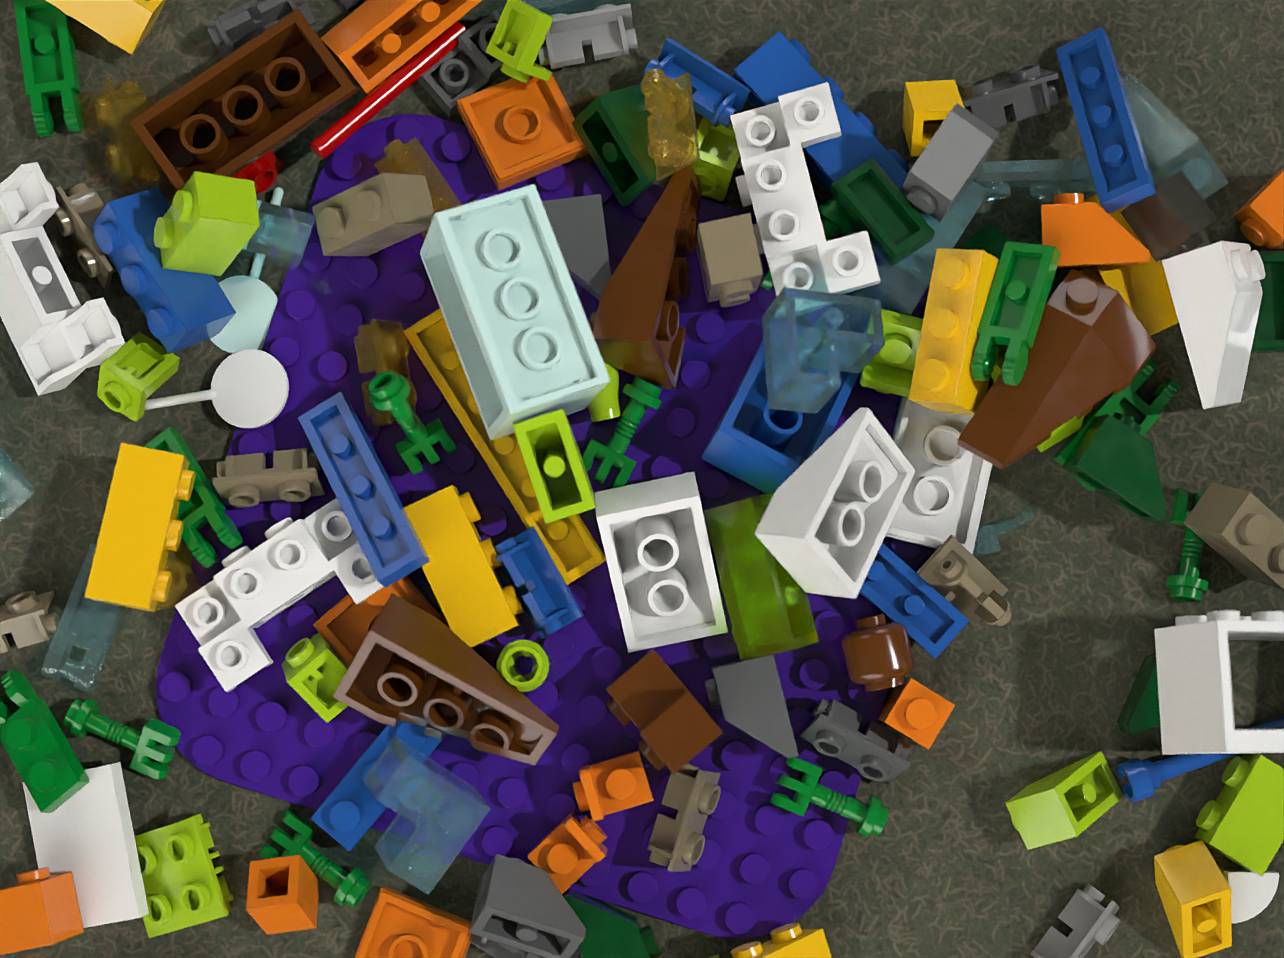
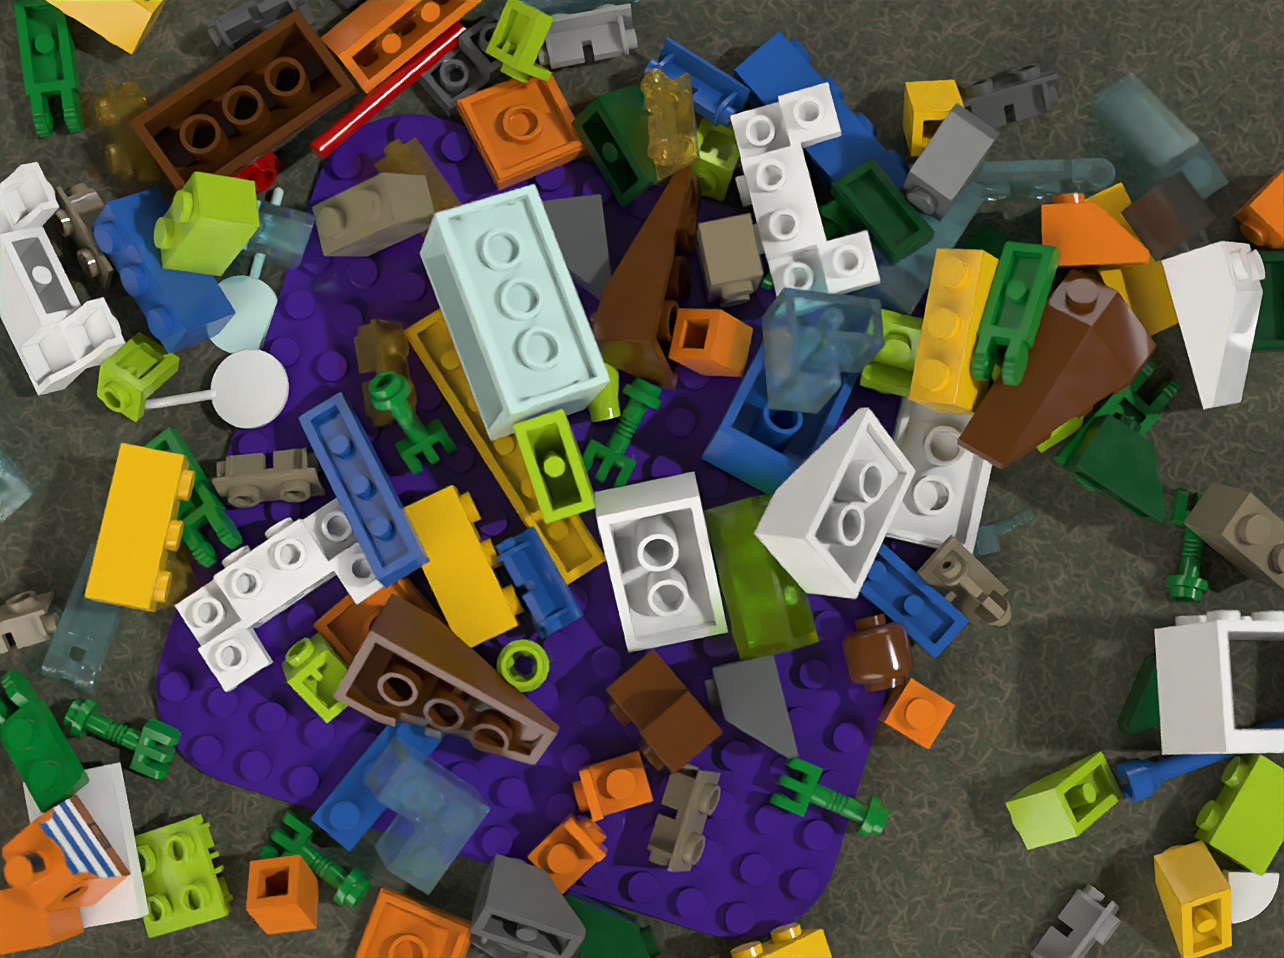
dark grey hinge [799,698,911,785] -> none
blue plate [1056,27,1157,214] -> none
none -> torso [2,795,131,911]
none -> orange brick [668,309,753,377]

